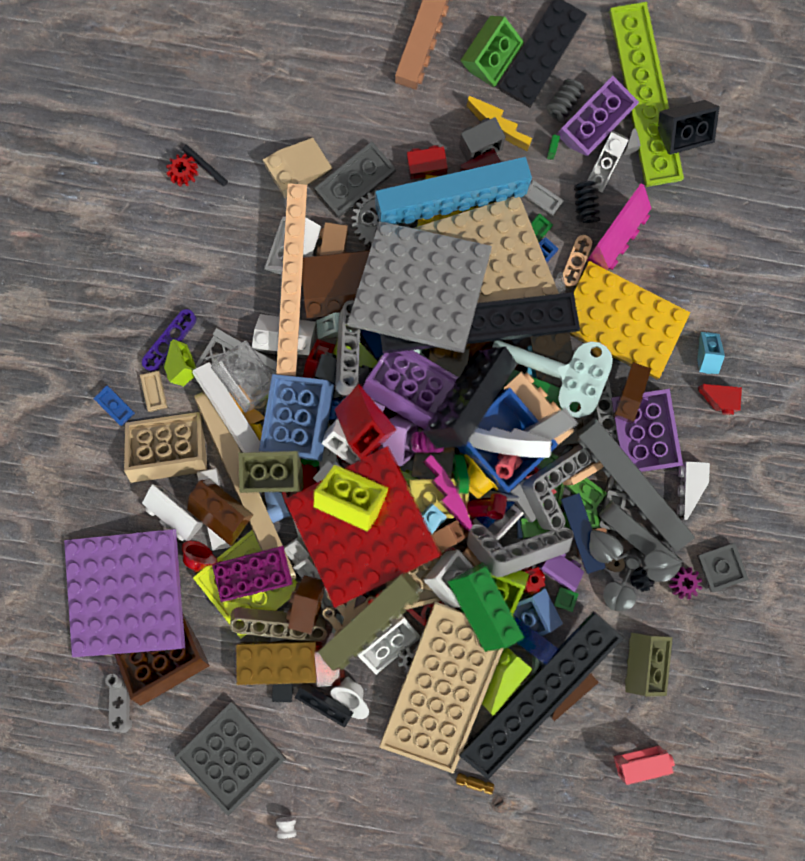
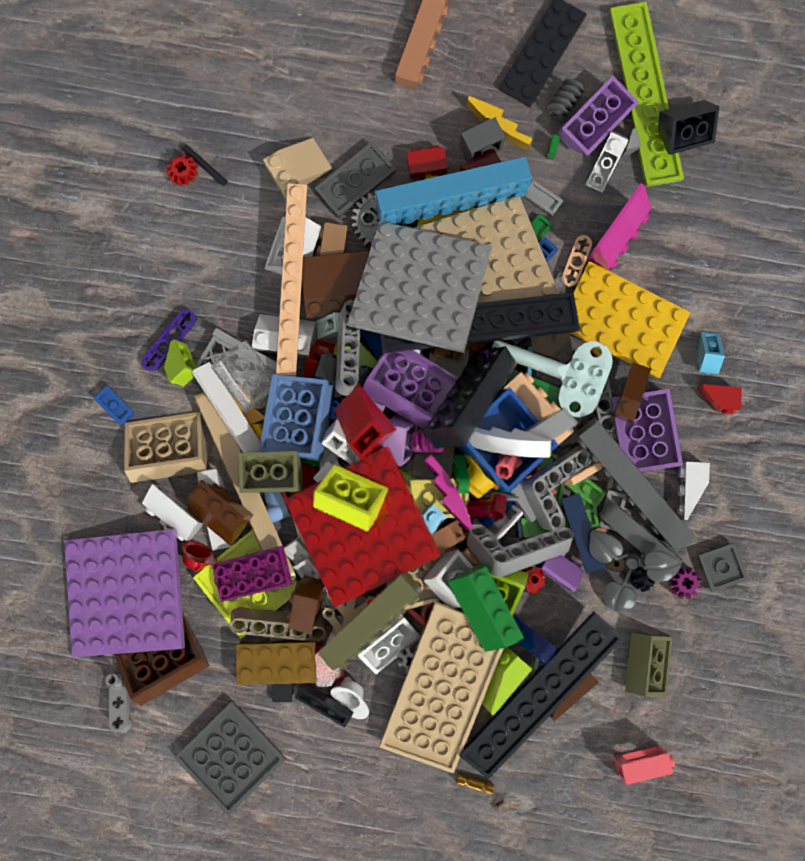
tan tile [140,371,168,412] -> none
white wheel [276,817,297,839] -> none
bright green slope [460,16,524,87] -> none
medium blue slope [513,589,563,642] -> none
green plate [553,587,578,612] -> none
black piece [574,181,601,223] -> none

